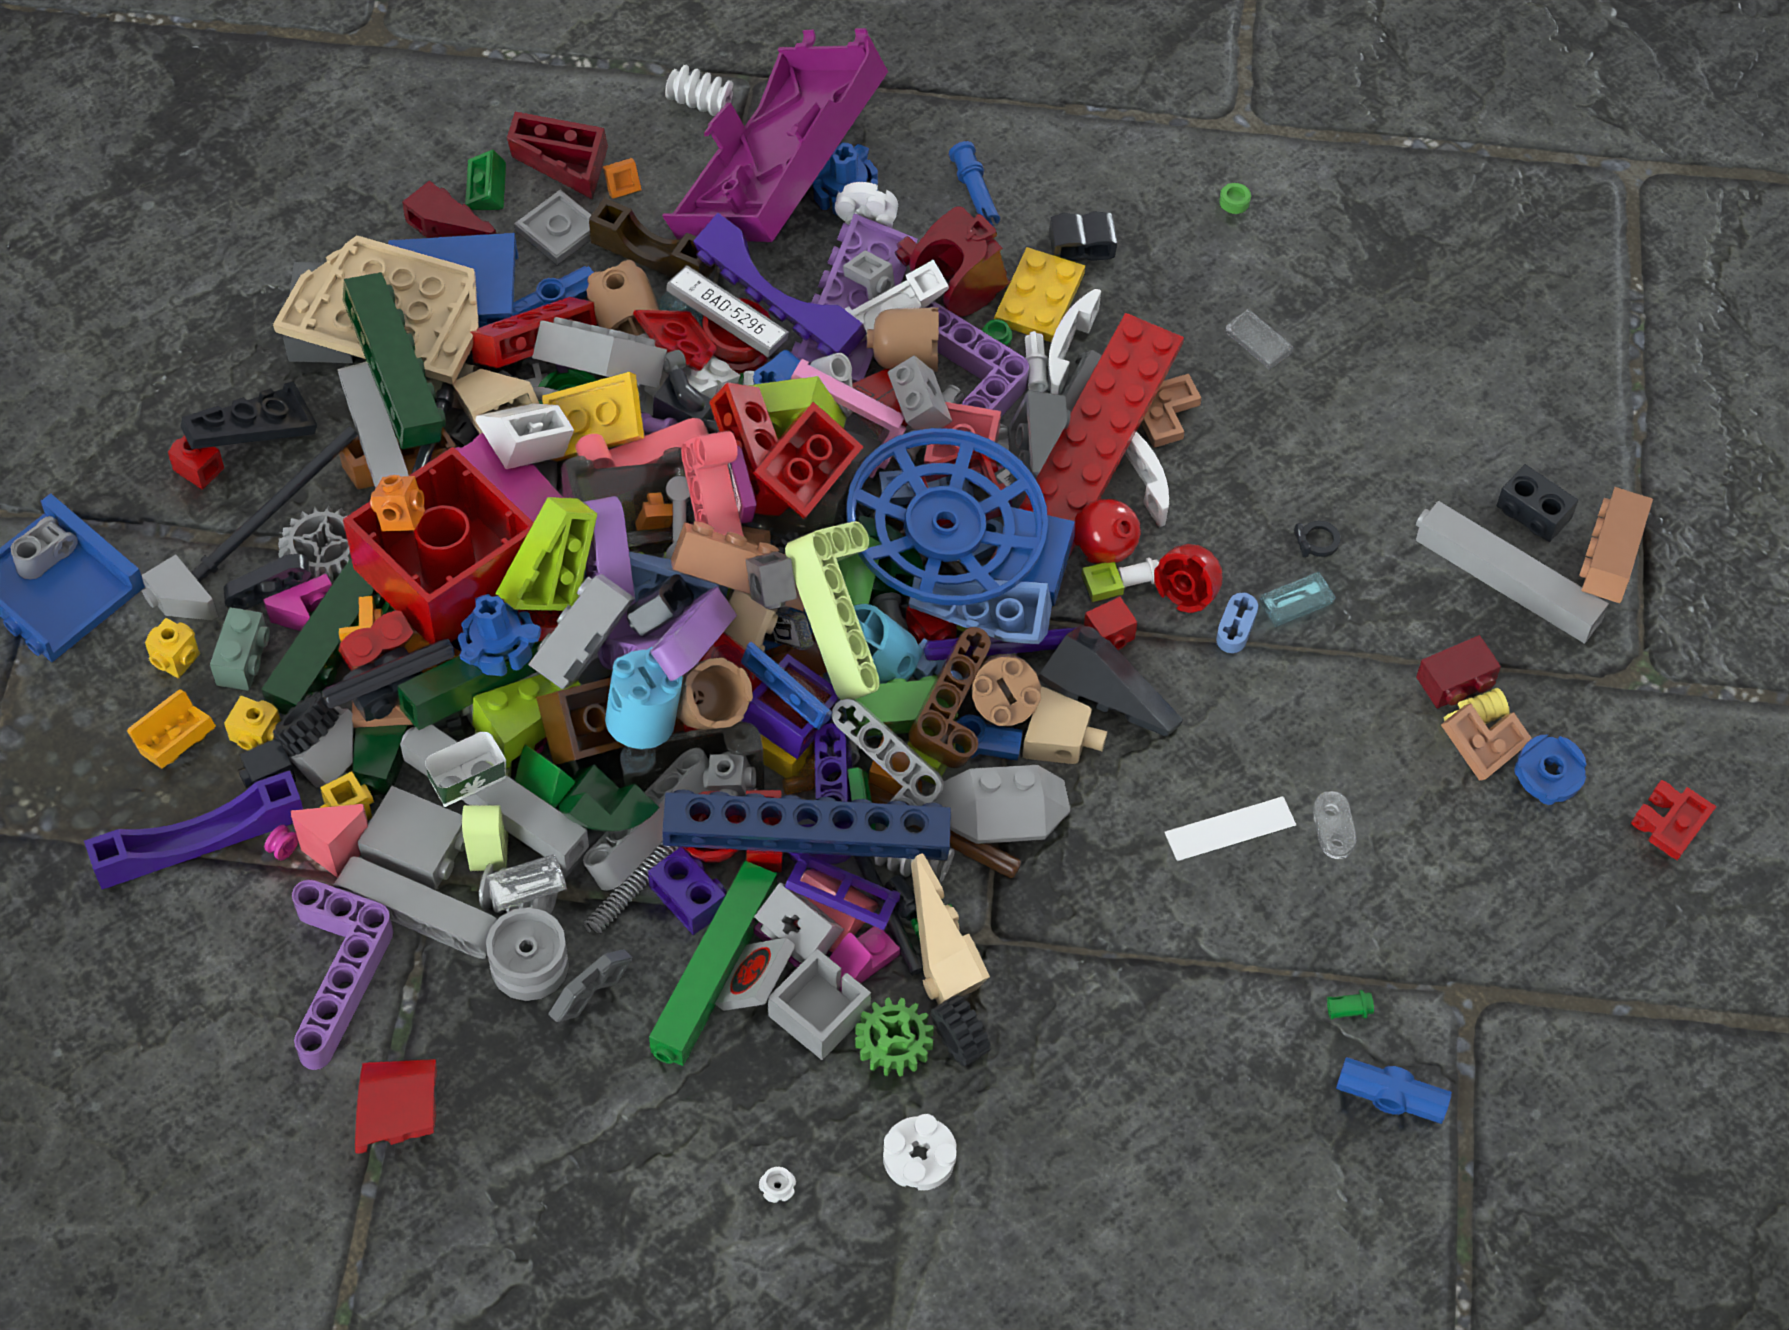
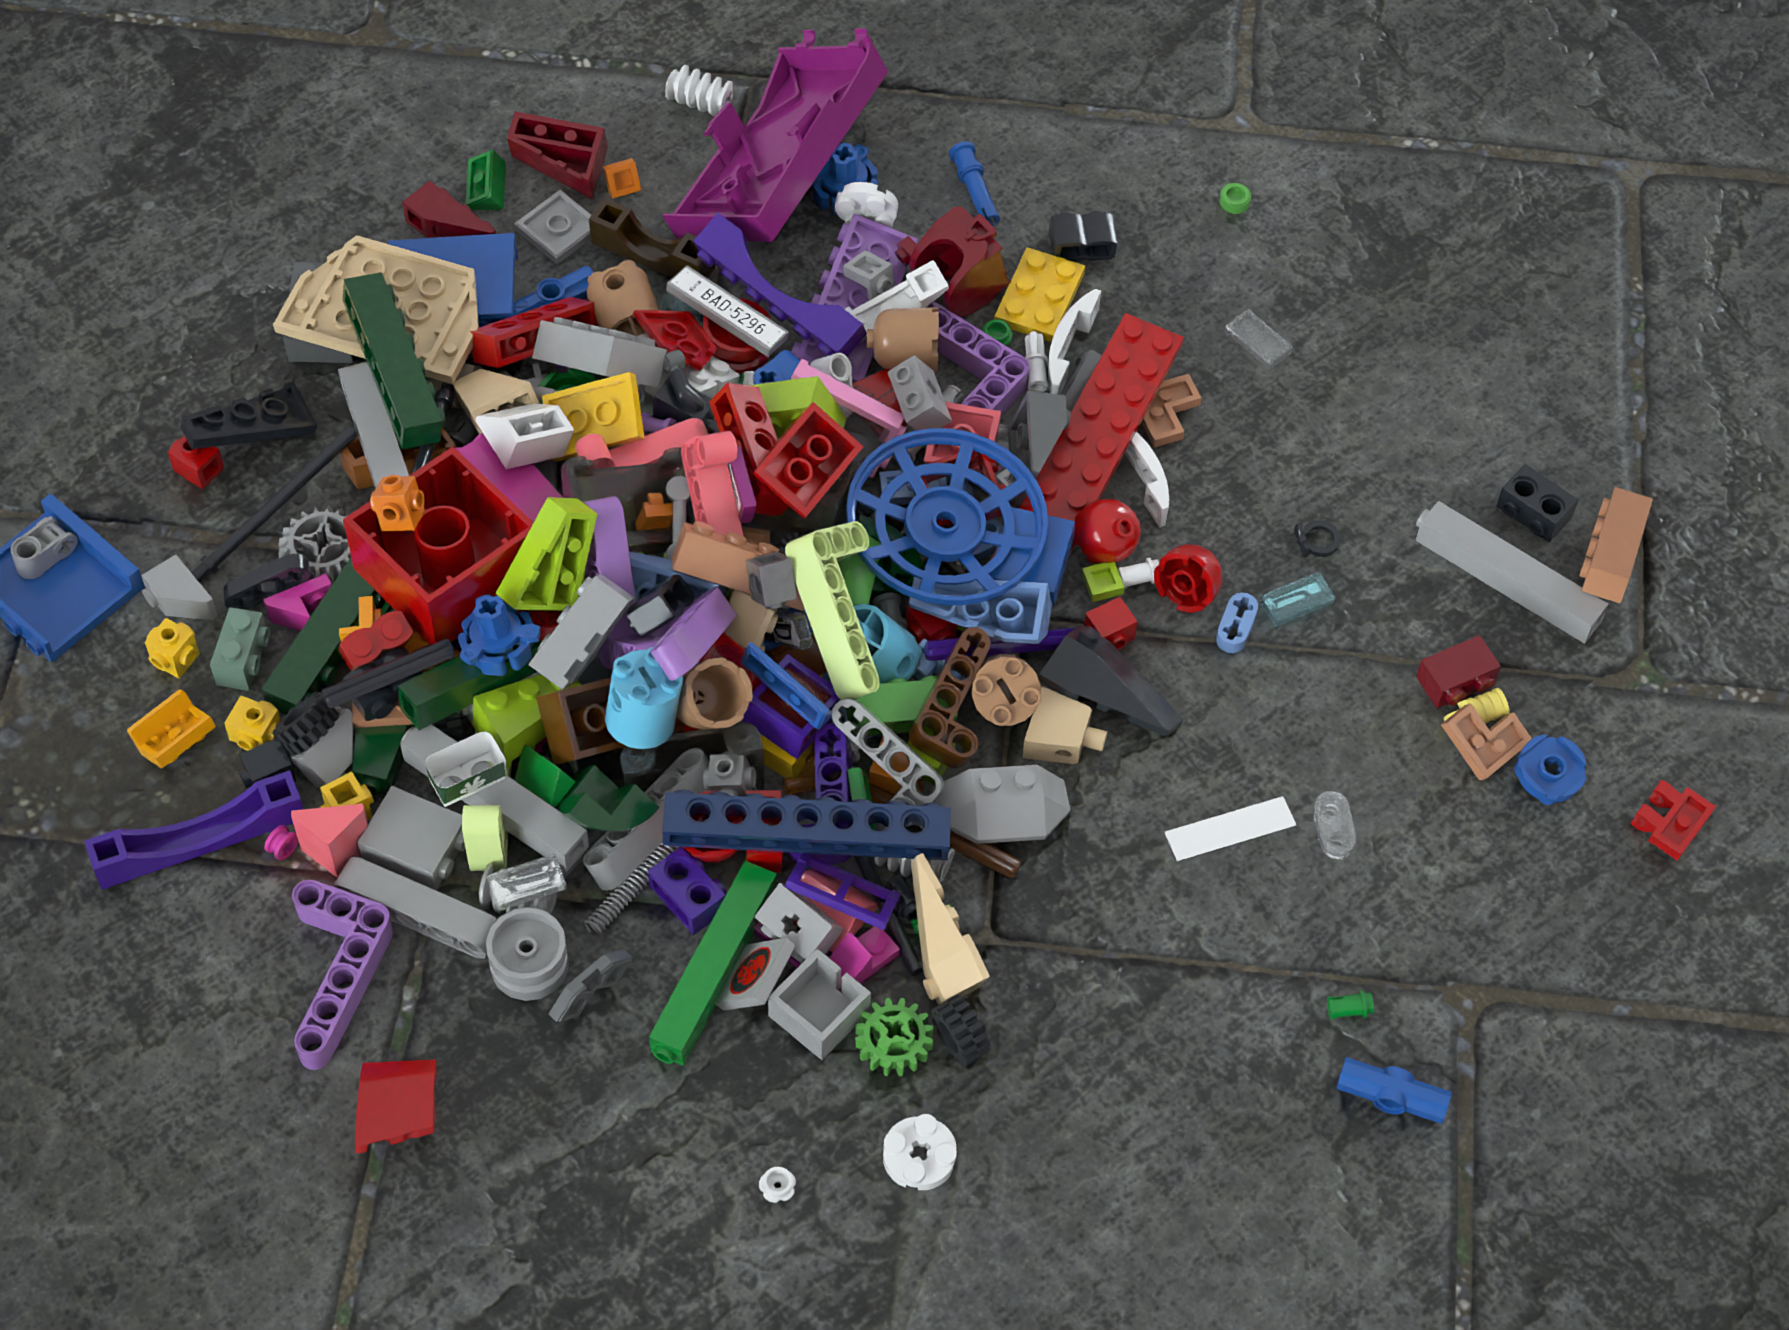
blue piece [955,715,1022,761] -> none

